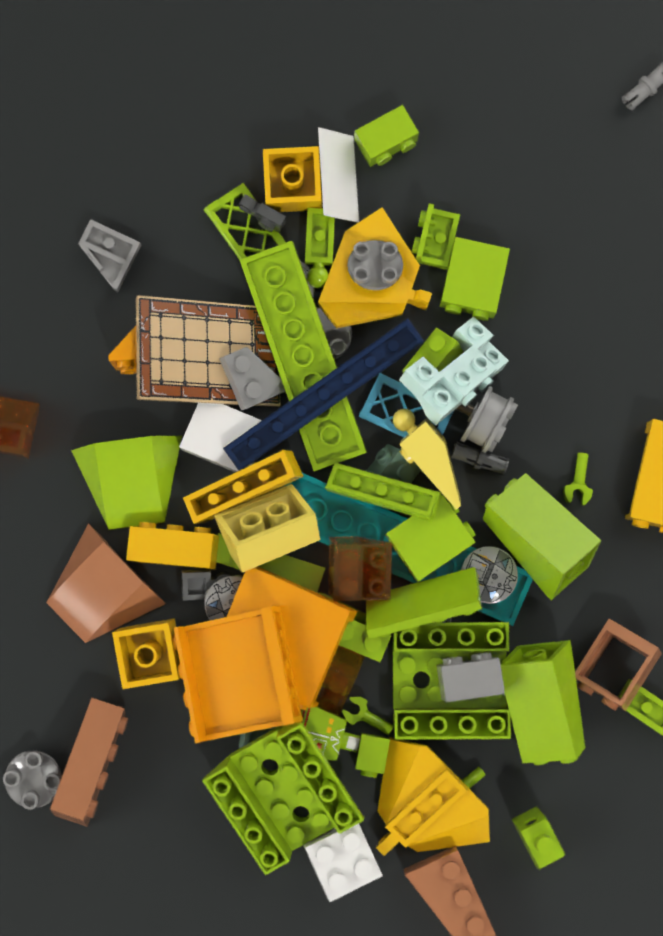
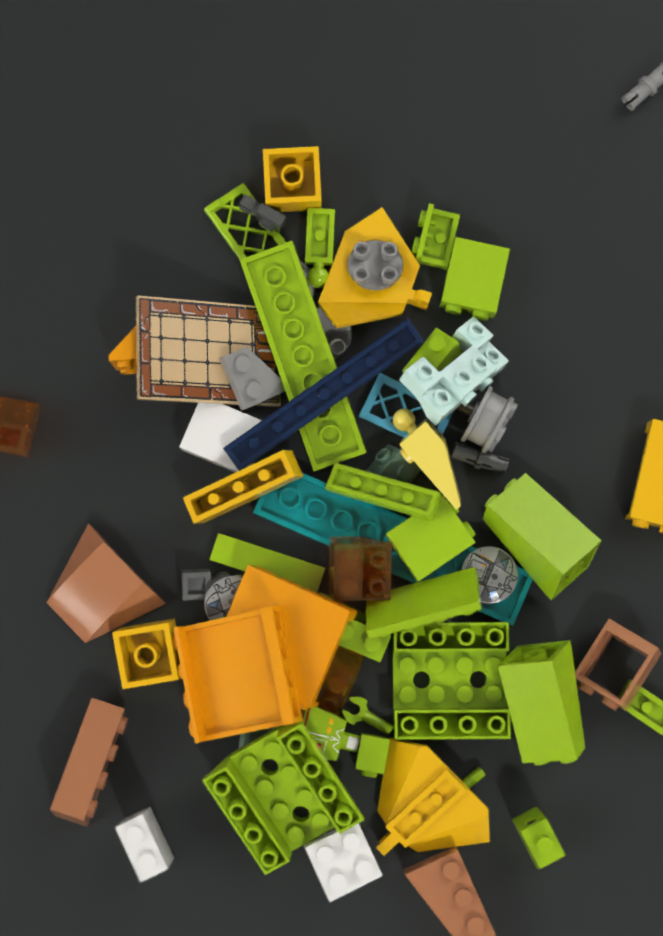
light grey dish [3,750,62,810] -> none
lime wedge [71,436,183,530] -> none
light grey wing [78,219,141,292] -> none
yellow brick [126,522,219,570] -> none
light yellow slope [214,484,320,573] -> none
white sticker [318,127,359,223] -> none
lime brick [354,105,419,167] -> none
light grey brick [436,652,505,702] -> none
lime bar [563,453,593,506] -> none
none -> white brick [115,806,174,882]

